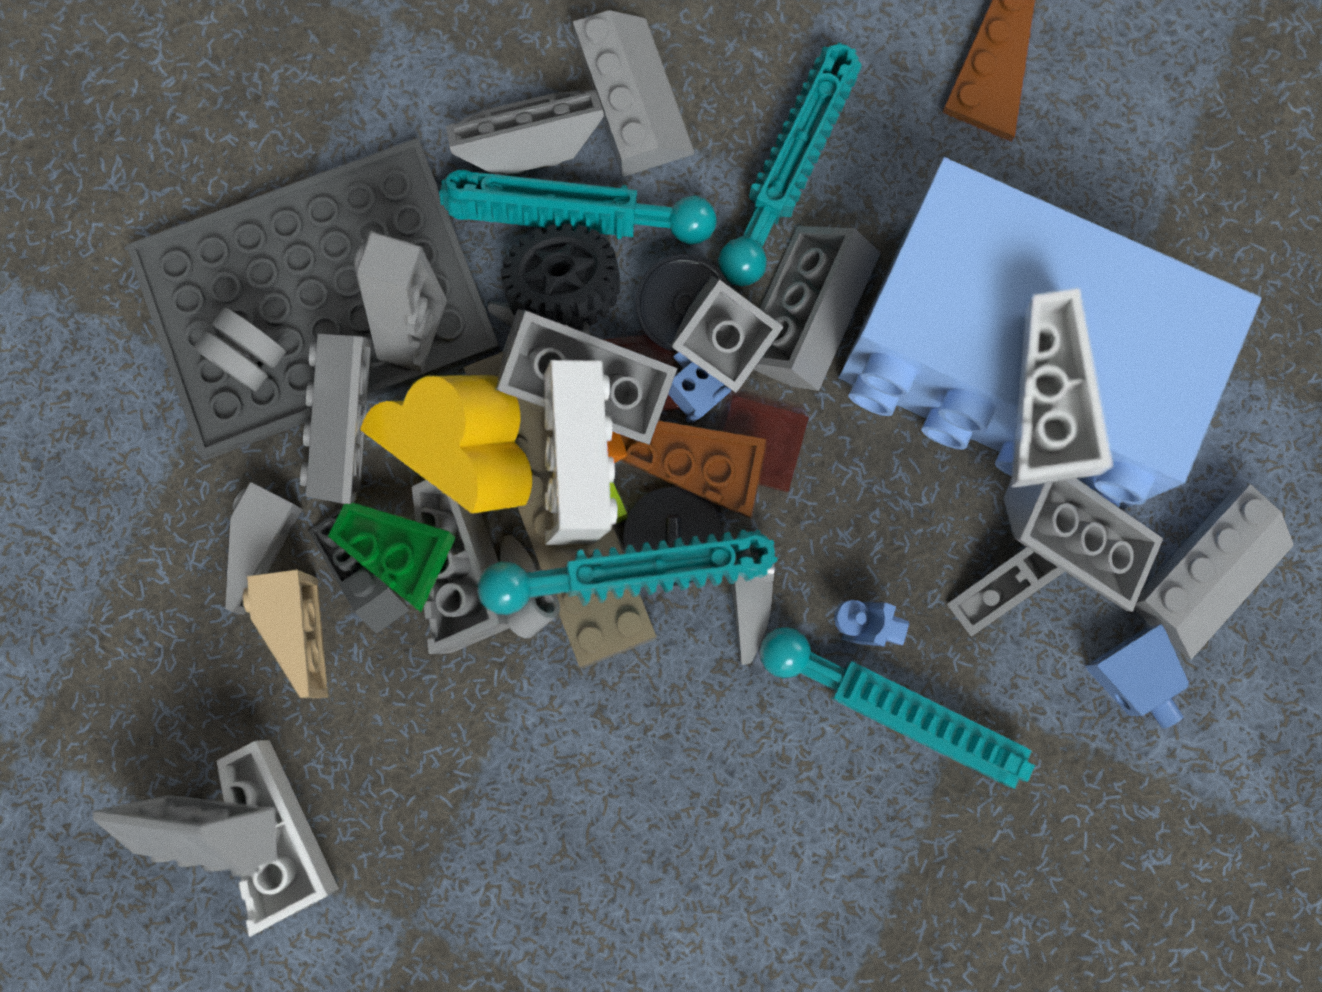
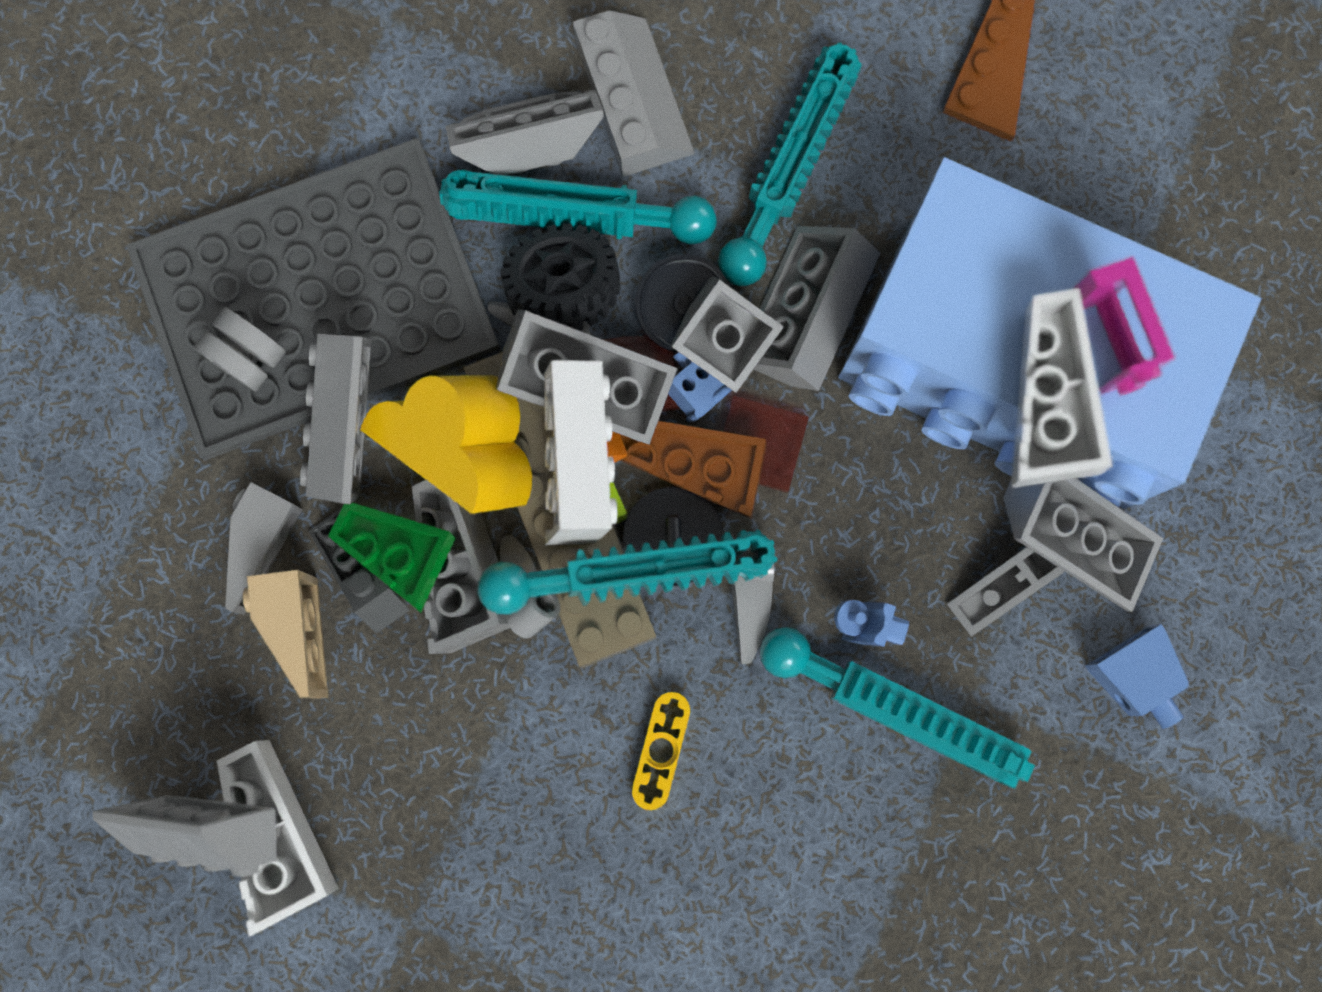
light grey wedge [355,232,447,373] -> none
light grey slope [1134,484,1294,660] -> none
none -> yellow beam [632,692,690,810]
none -> dark pink panel [1073,257,1175,396]

